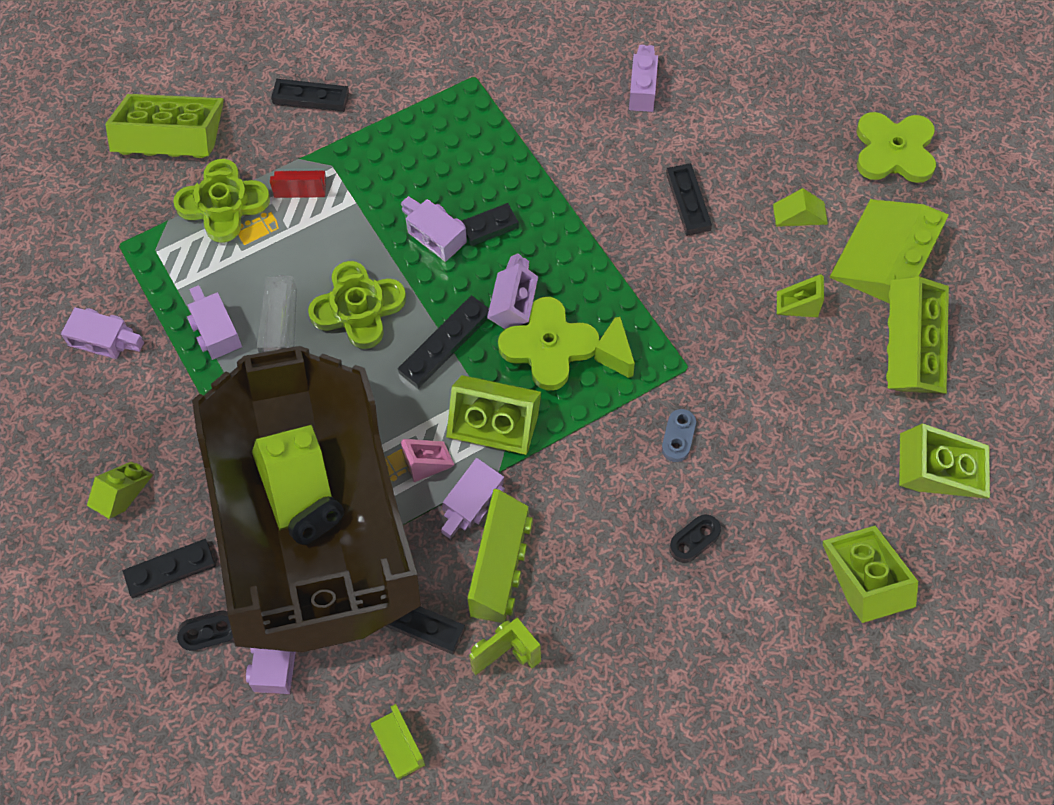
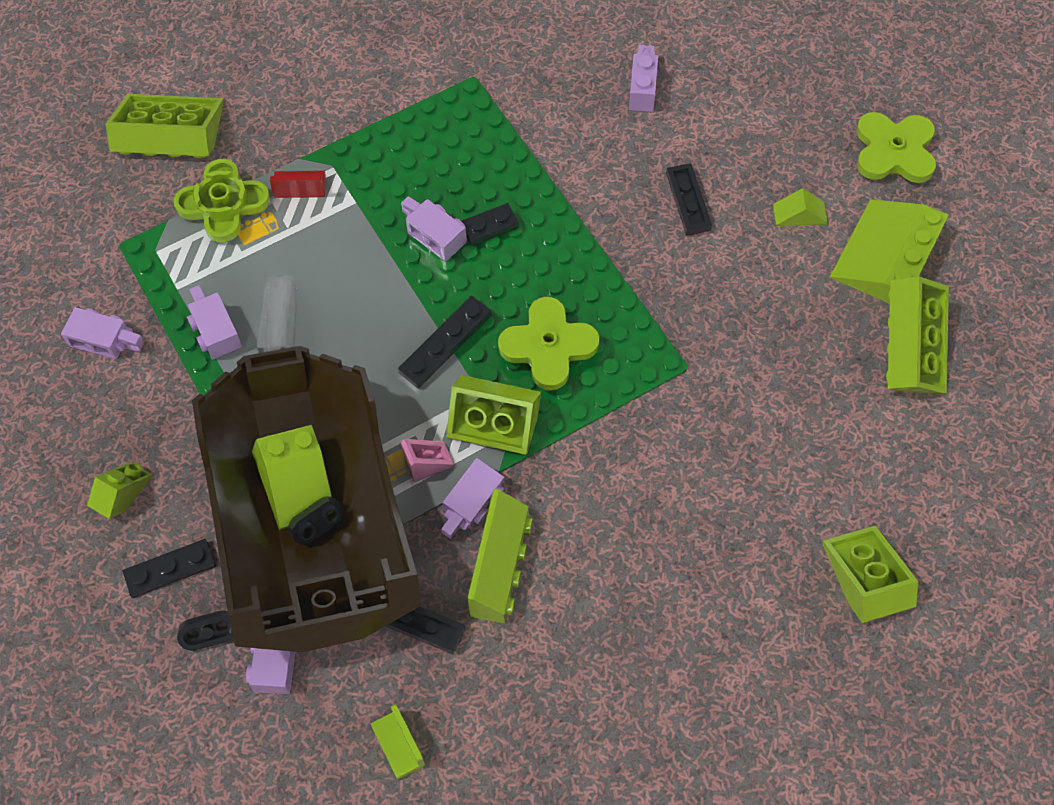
black plate [271,78,349,112] -> none
lime plant [308,261,406,349] -> none
lime bracket [469,617,541,675] -> none
lavender hinge [487,254,538,329] -> none
lime slope [595,317,635,377] -> none
sand blue plate [662,409,696,462] -> none
black plate [669,514,721,563] -> none
lime slope [777,274,824,318] -> none
lime slope [899,423,990,499] -> none

